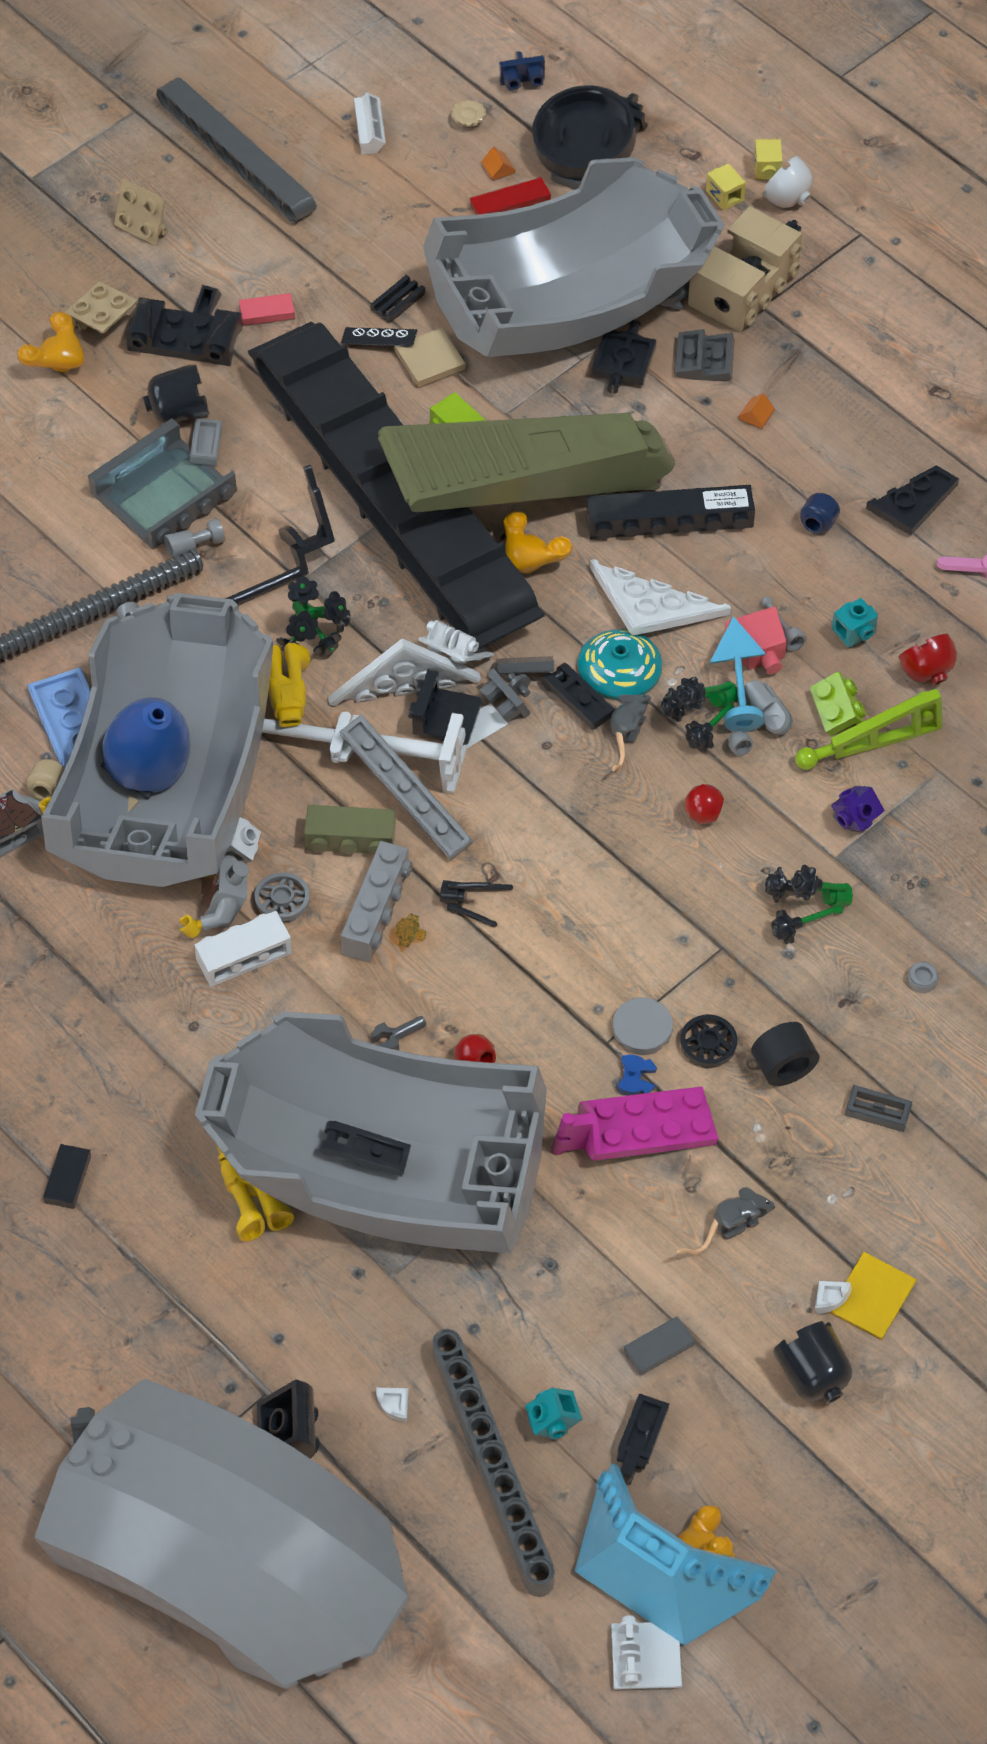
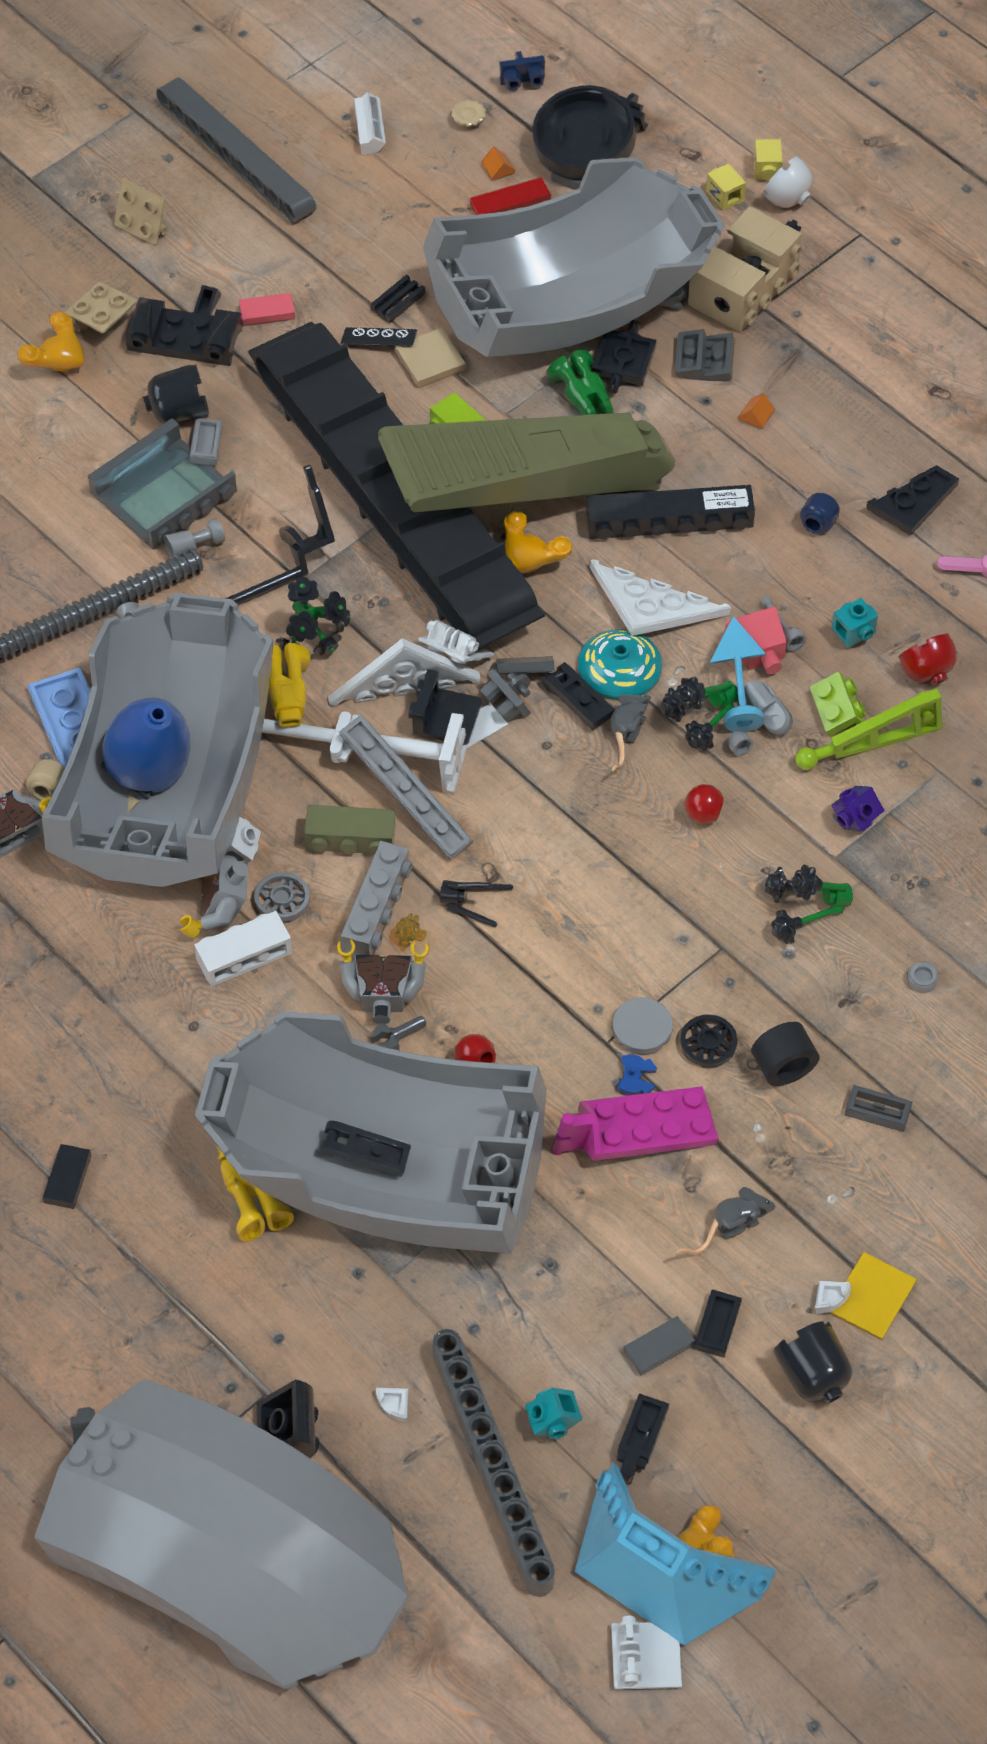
none -> torso [337,939,430,1024]
none -> green piece [546,350,614,415]
none -> black tile [694,1289,742,1358]

